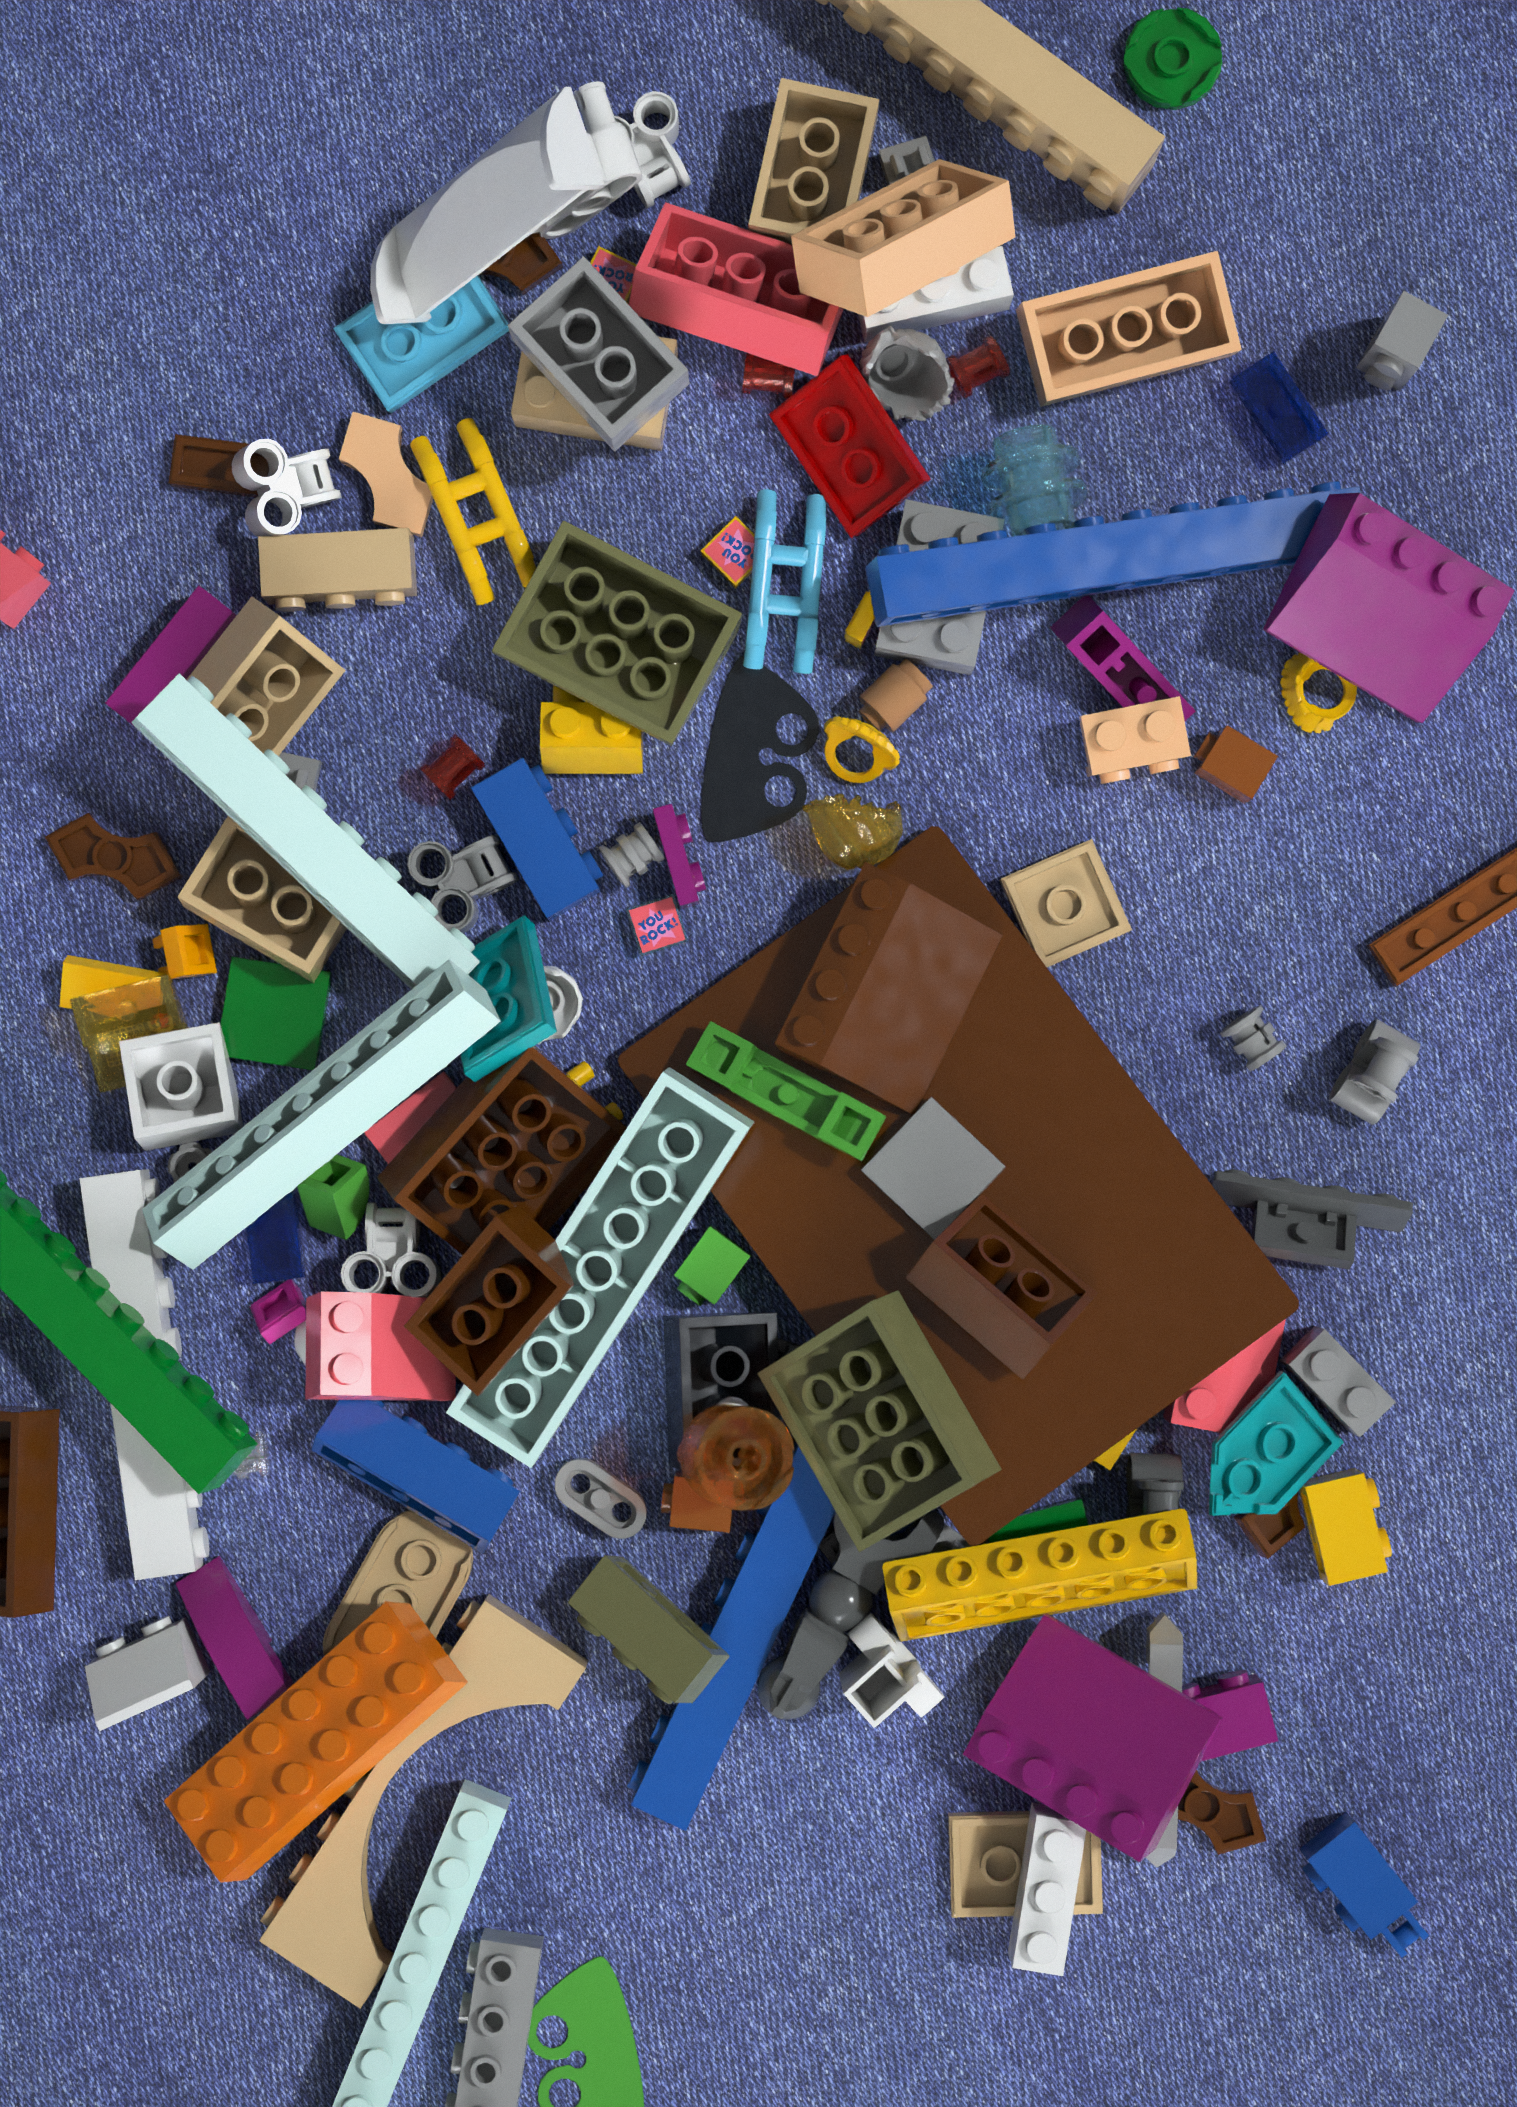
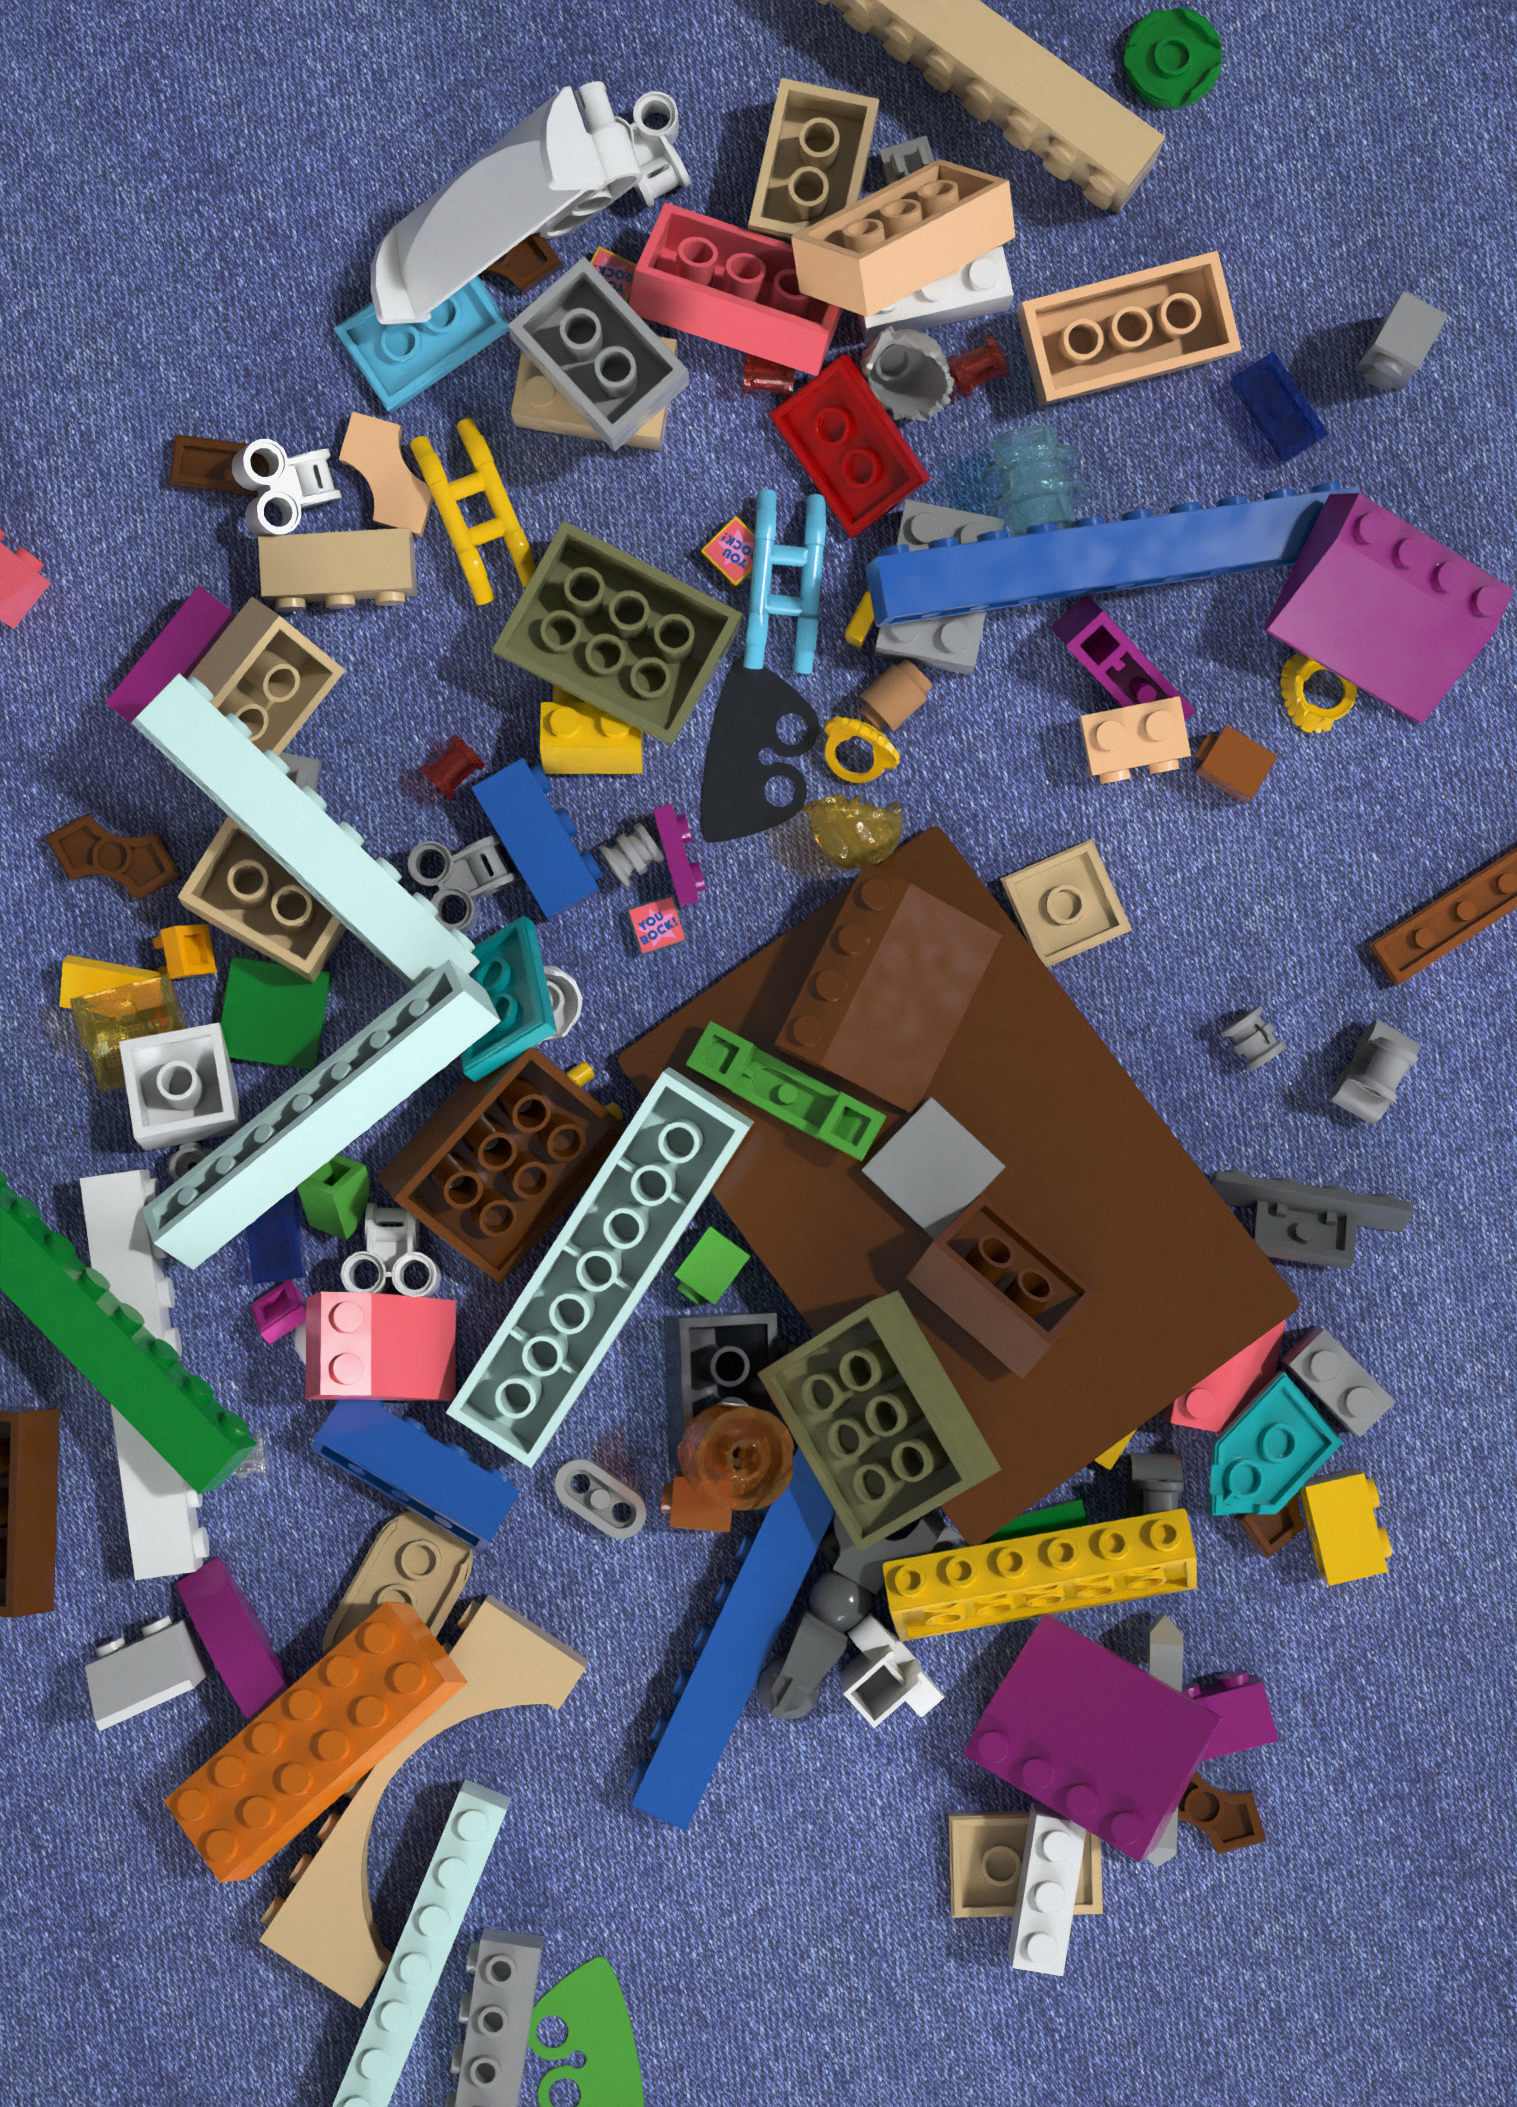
coral tile [364,1071,457,1164] -> none
reddish brown slope [404,1206,575,1397] -> none
olive brick [568,1555,730,1704] -> none
blue brick [1299,1812,1429,1958] -> none

